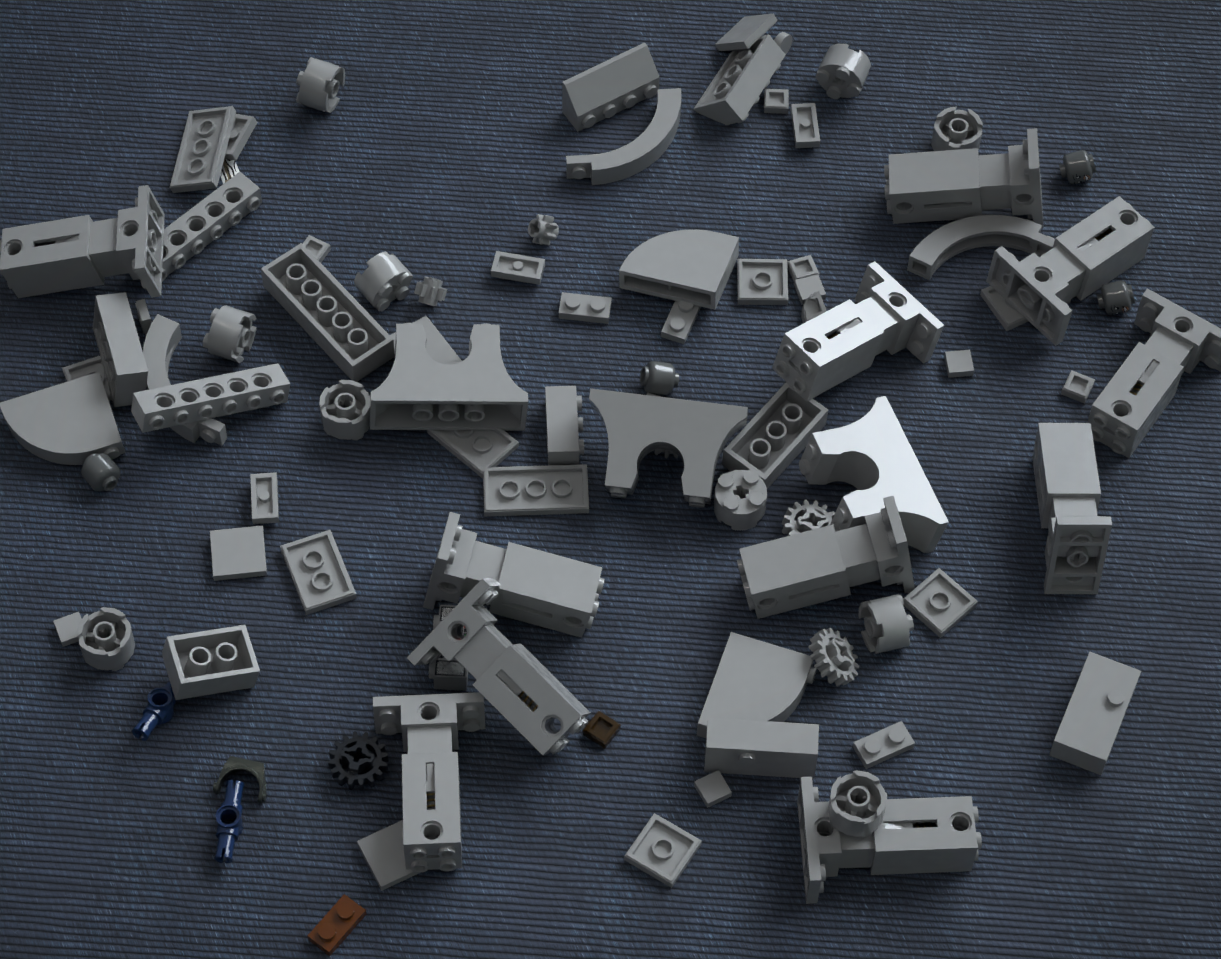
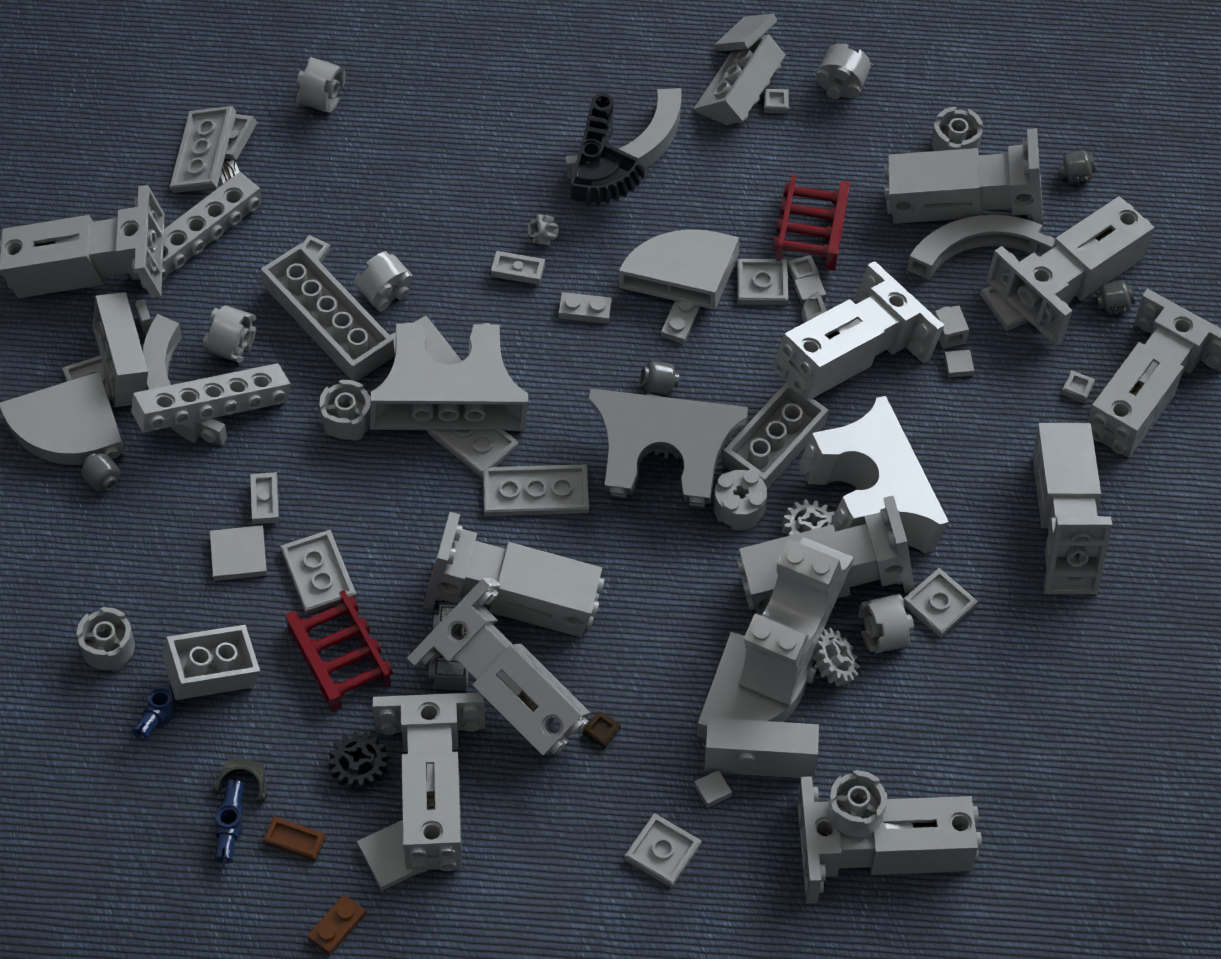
light grey tile [53,612,82,647] -> none
light grey gear [414,277,447,306] -> none
light grey brick [545,386,584,465] -> none
light grey slope [562,43,660,132] -> none
light grey tile [774,32,793,54] -> none
light grey plate [791,103,820,148] -> none
light grey plate [853,721,915,769] -> none
light grey brick [1050,652,1141,775] -> none
none -> reddish brown tile [263,816,326,862]
none -> dark red fence [285,590,393,713]
none -> black arm [570,93,645,207]
none -> light grey piece [738,537,854,707]
none -> dark red fence [773,174,851,271]
none -> light grey brick [934,305,969,349]

